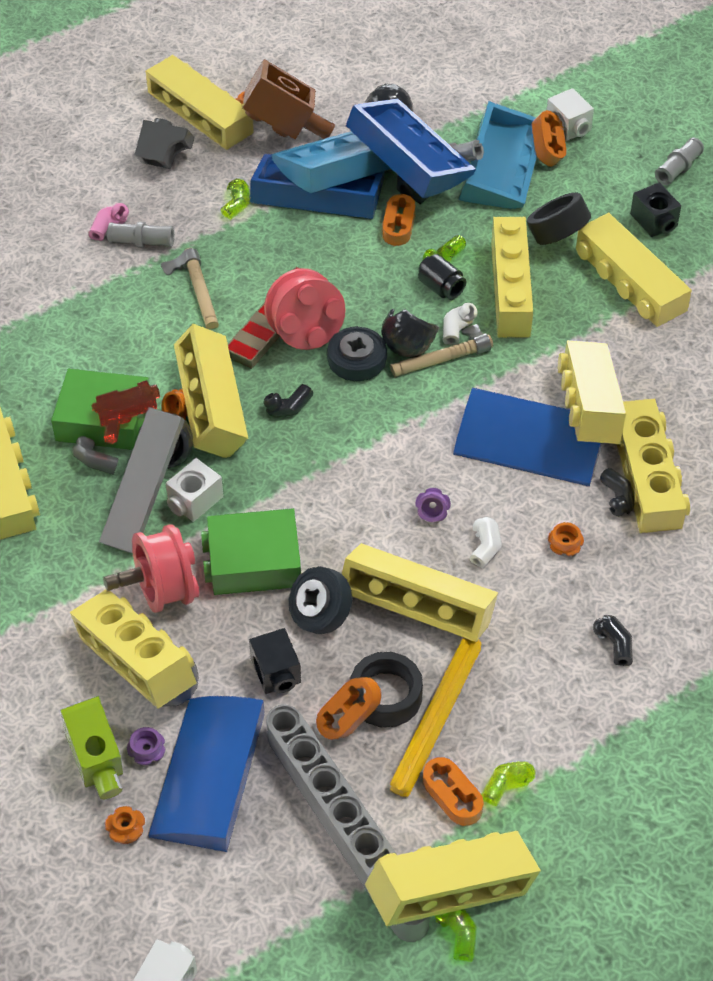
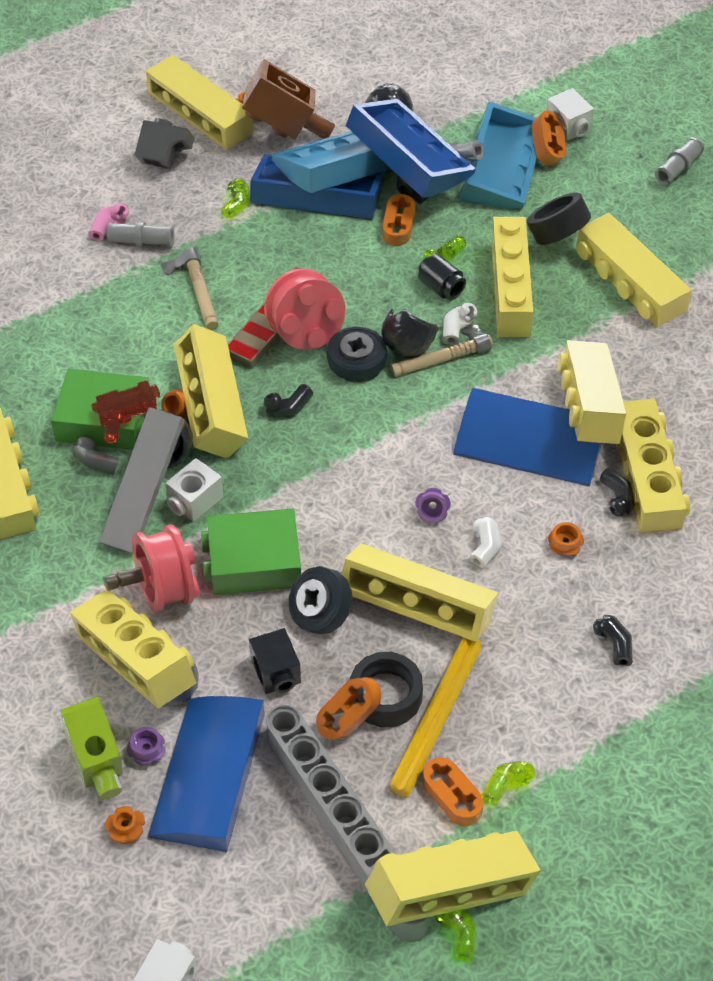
black brick [630,182,682,237] -> none

